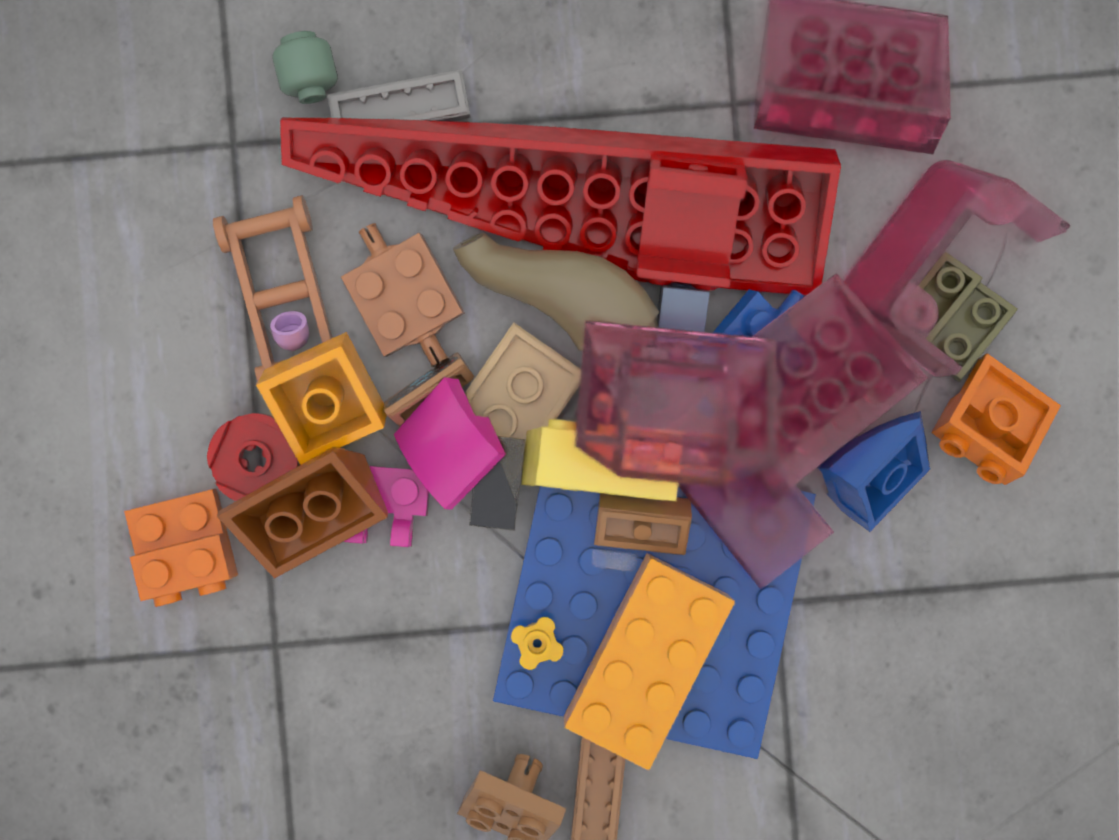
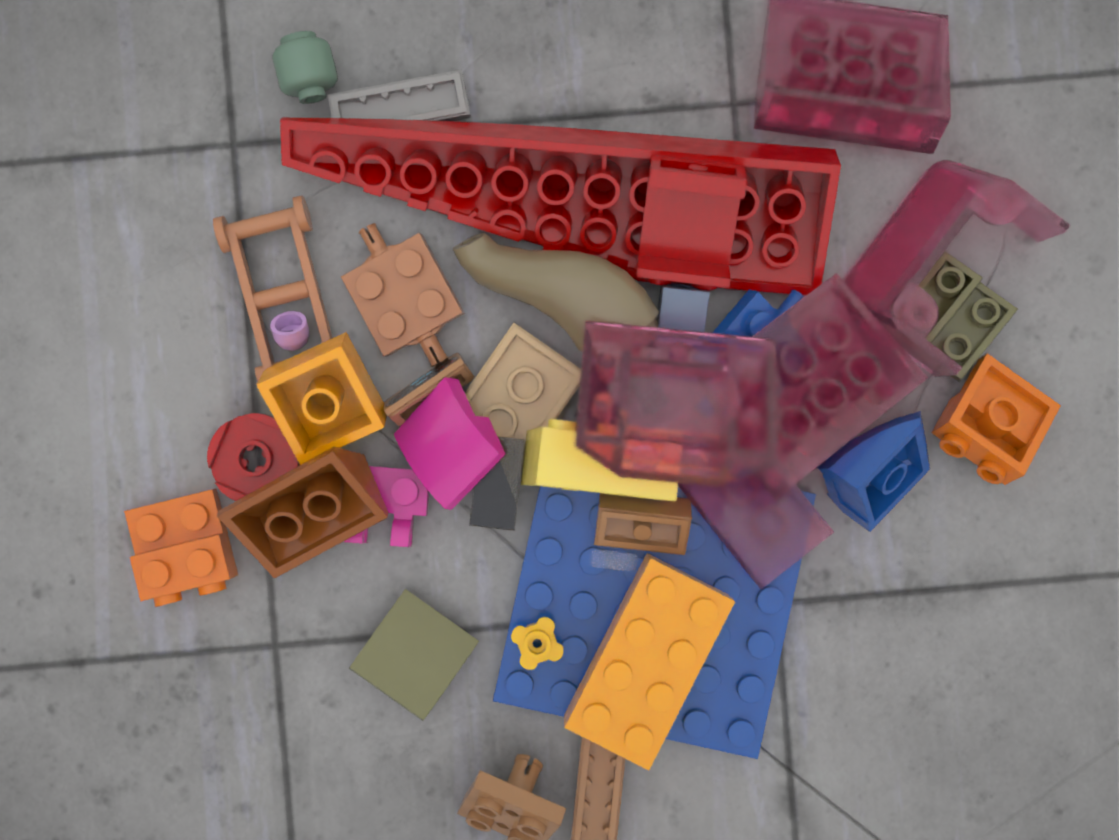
none -> olive slope [349,589,479,721]

